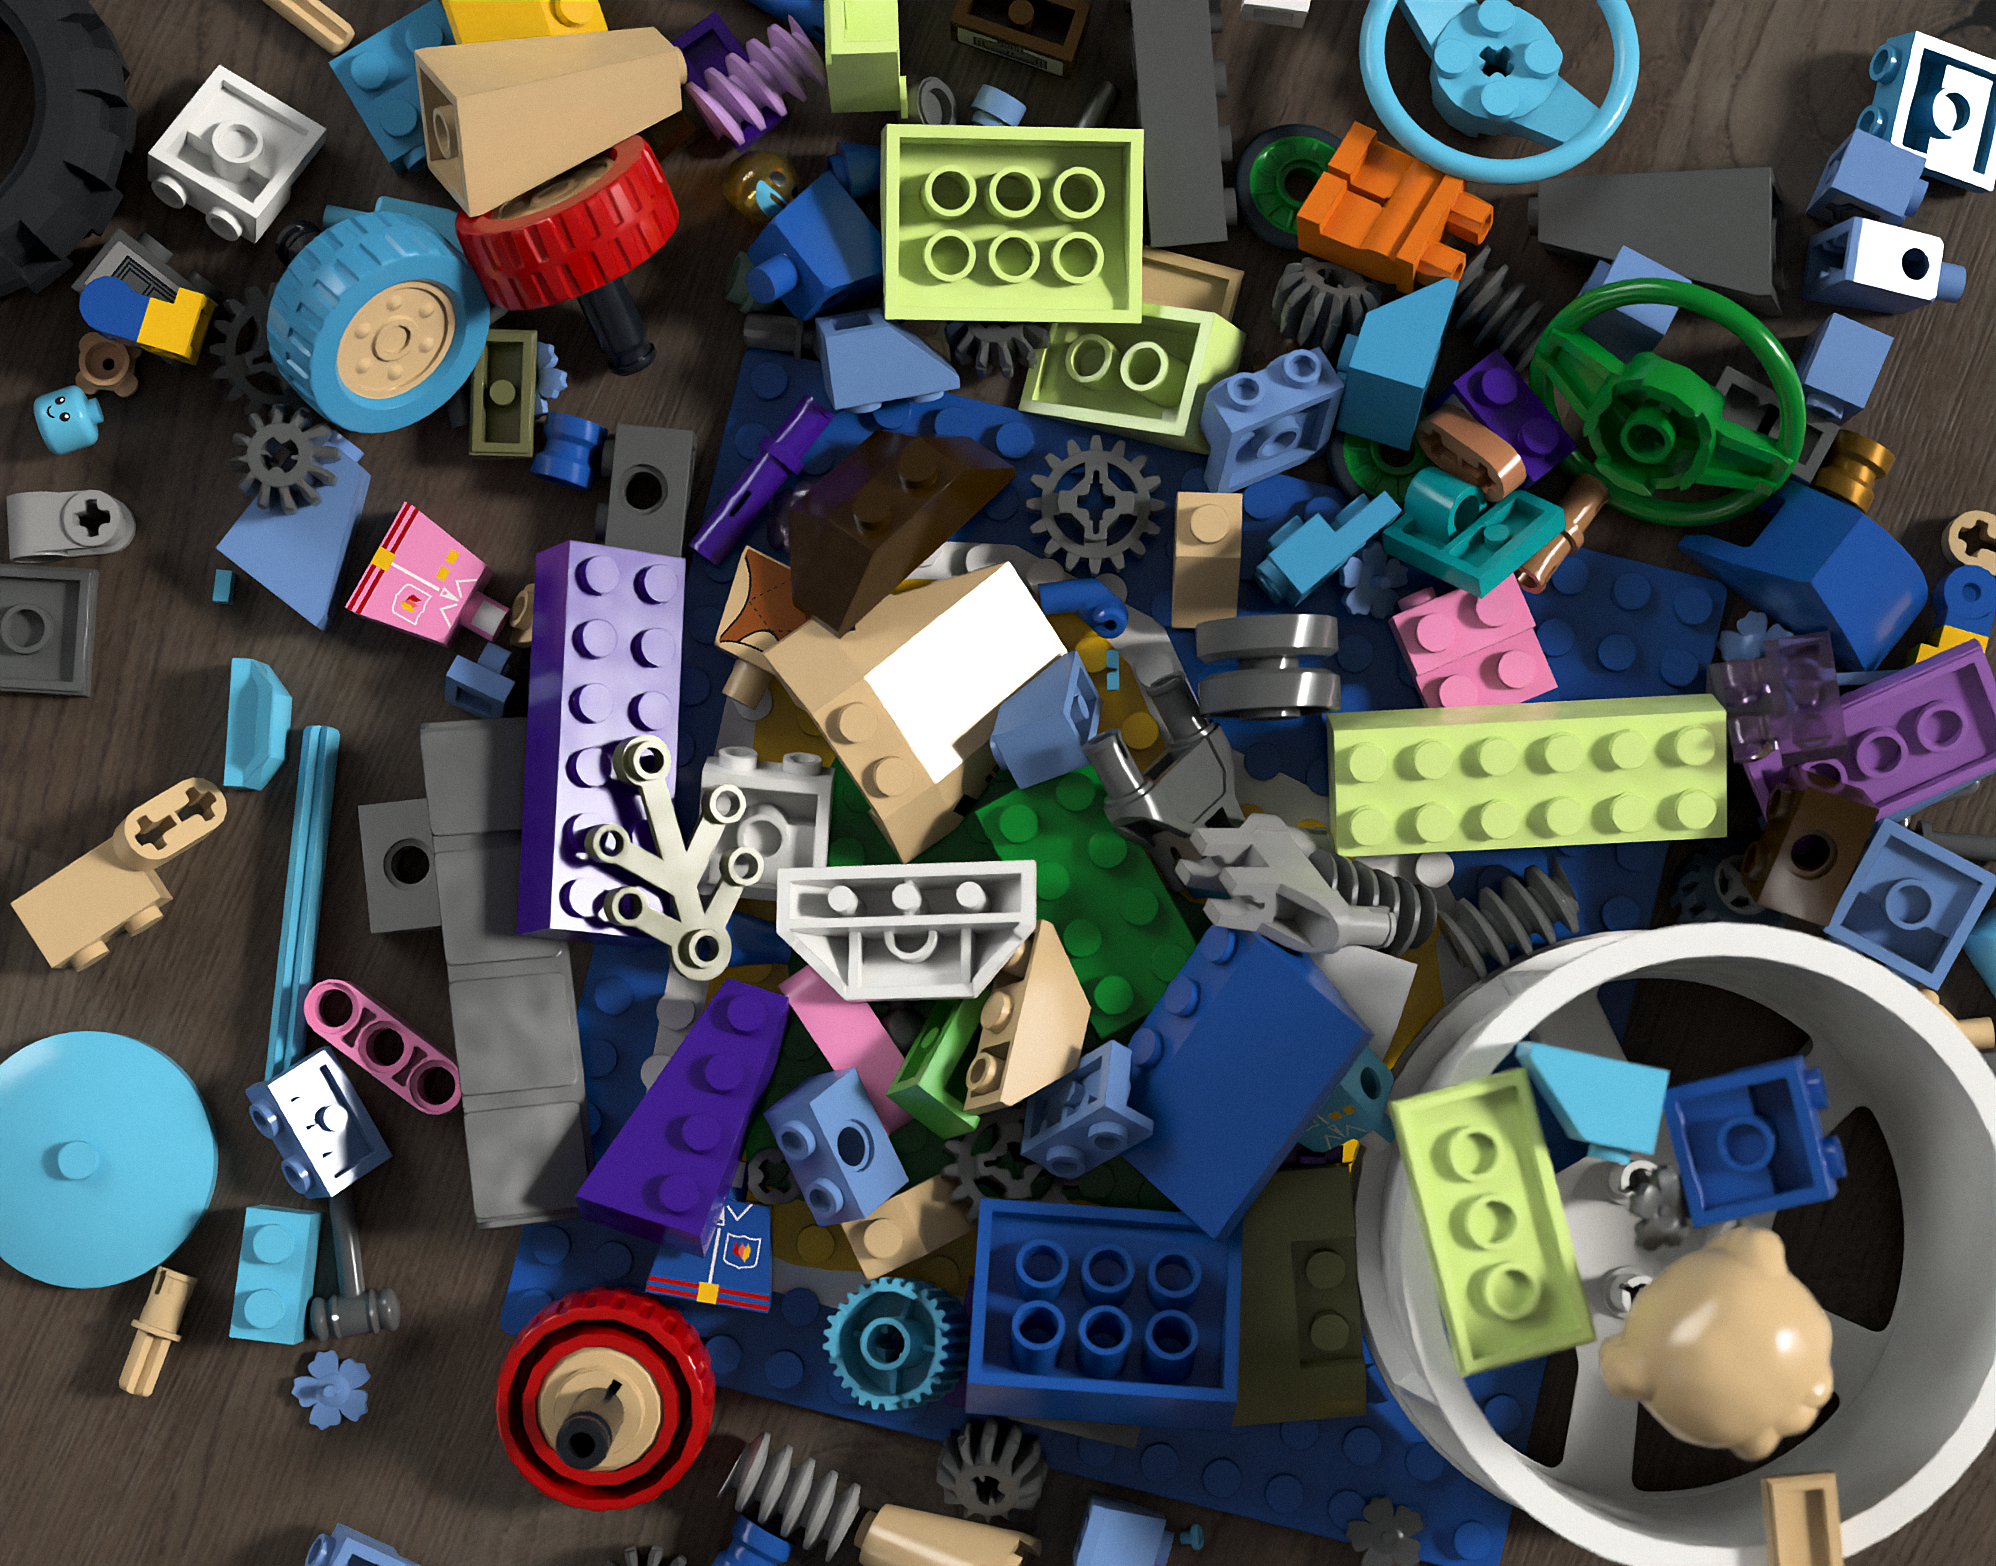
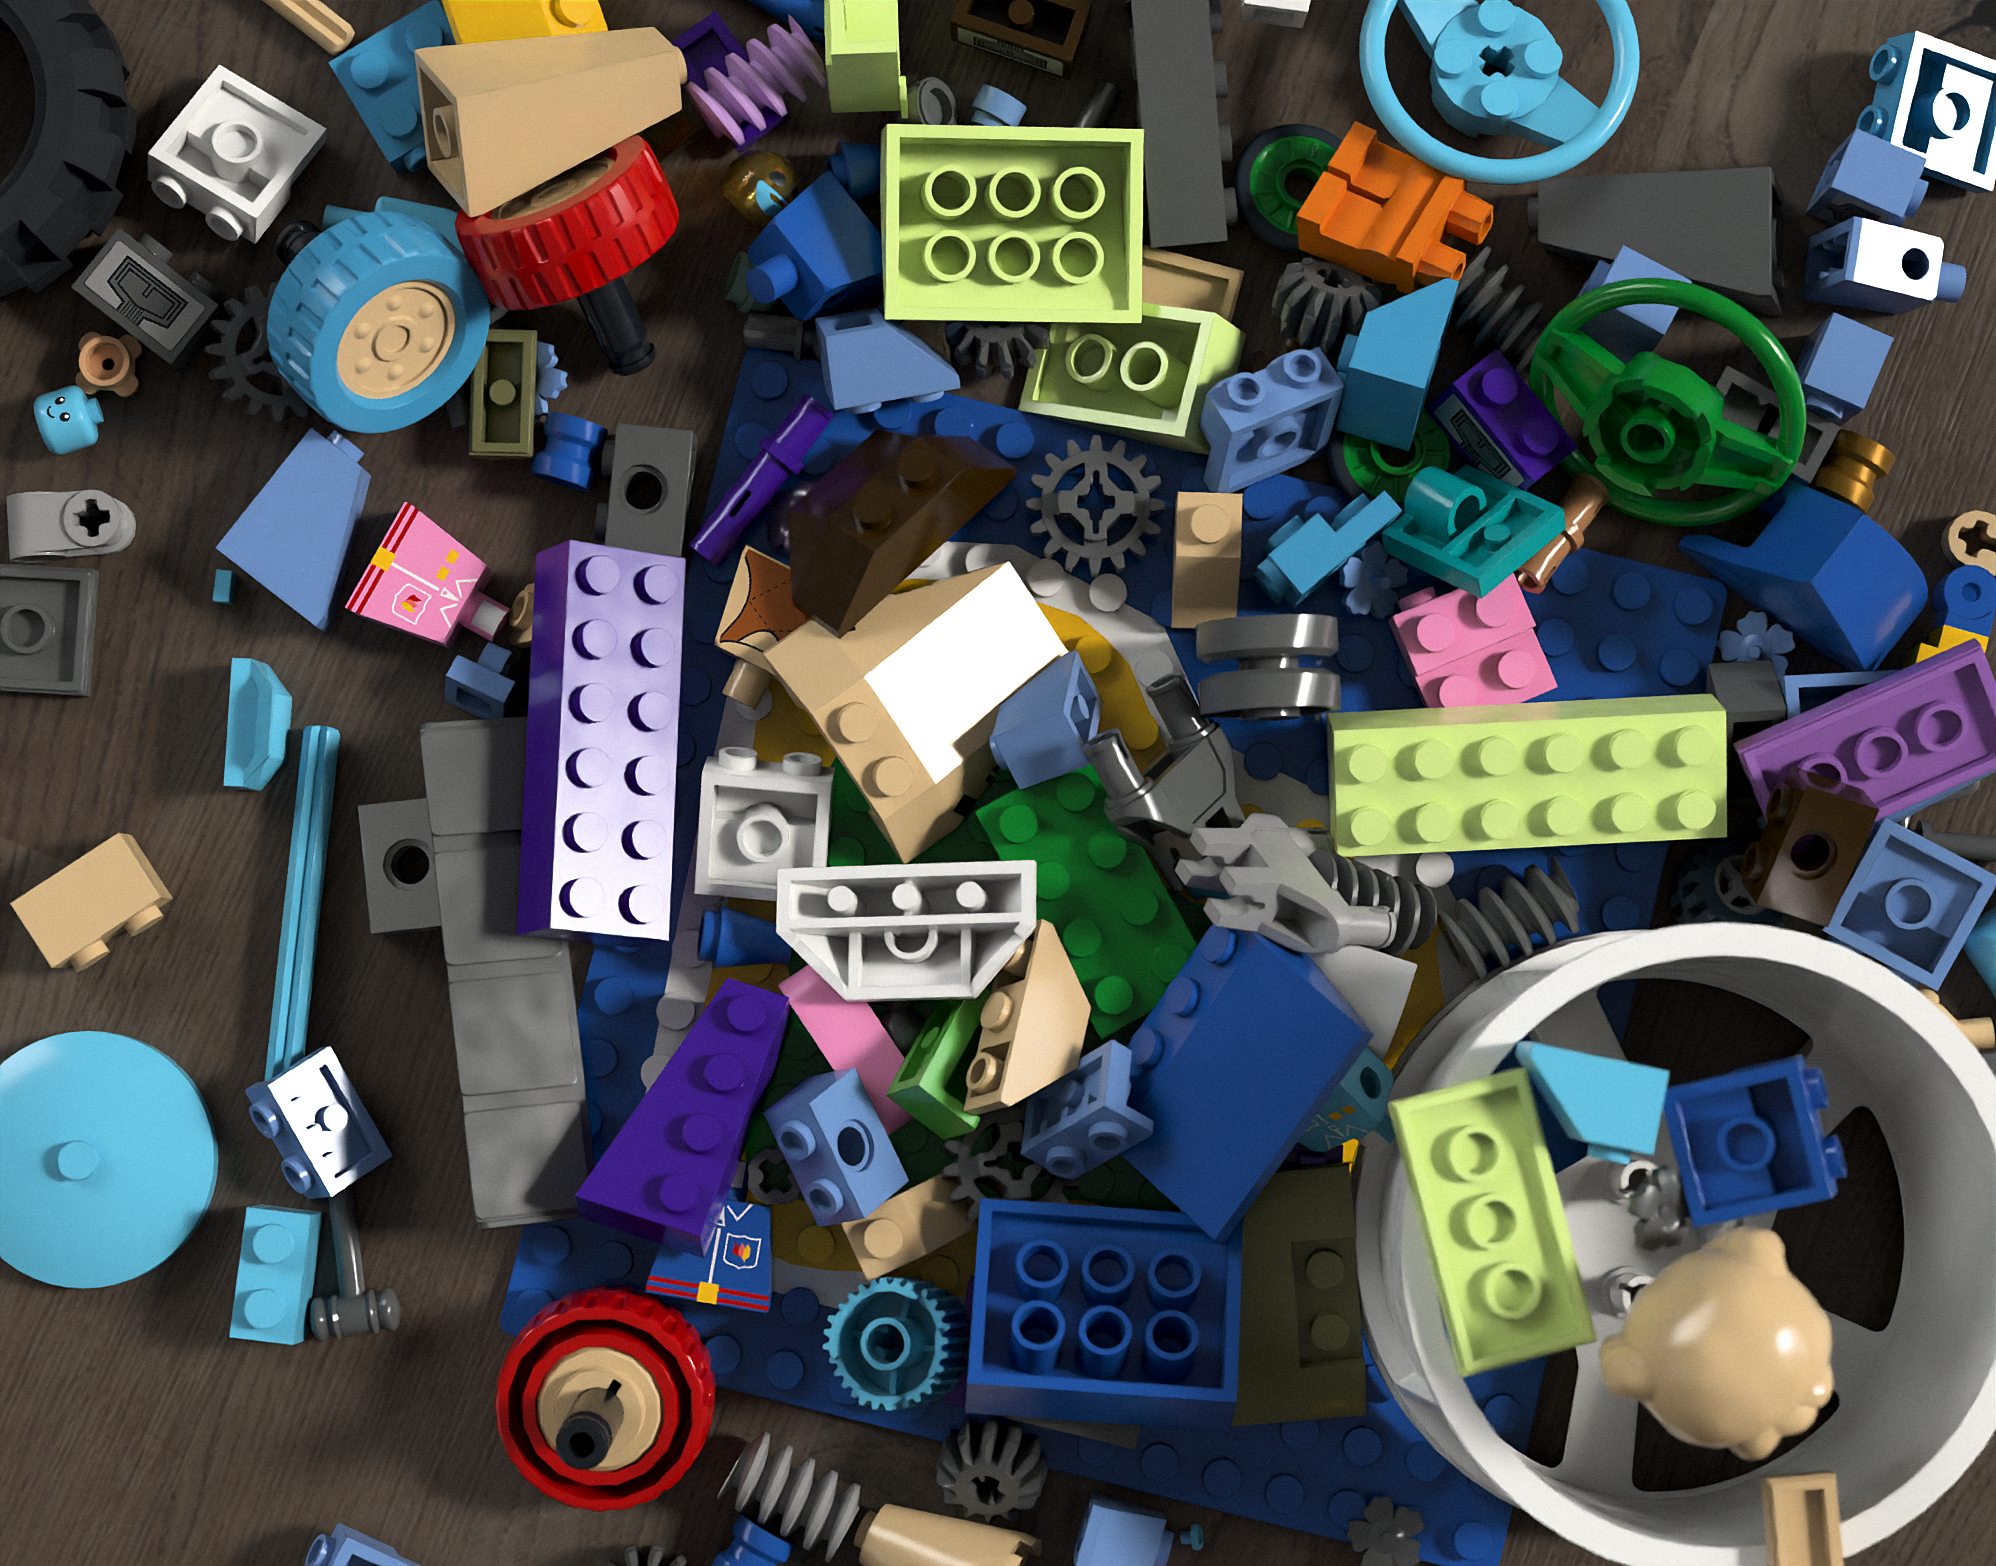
leg [79,276,215,366] -> none
tan beam [112,777,227,871] -> none
tan axle [119,1265,198,1397] -> none
dark grey gear [228,404,341,515] -> none
medium blue plant [291,1350,371,1430] -> none
bright pink beam [304,979,463,1115] -> none
plant [585,735,764,981] -> none
blue arm [1038,577,1128,639] -> none
medium azure piece [1106,650,1119,692] -> none
nougat beam [1416,404,1526,502] -> none
clear purple plate [1720,631,1849,766] -> none

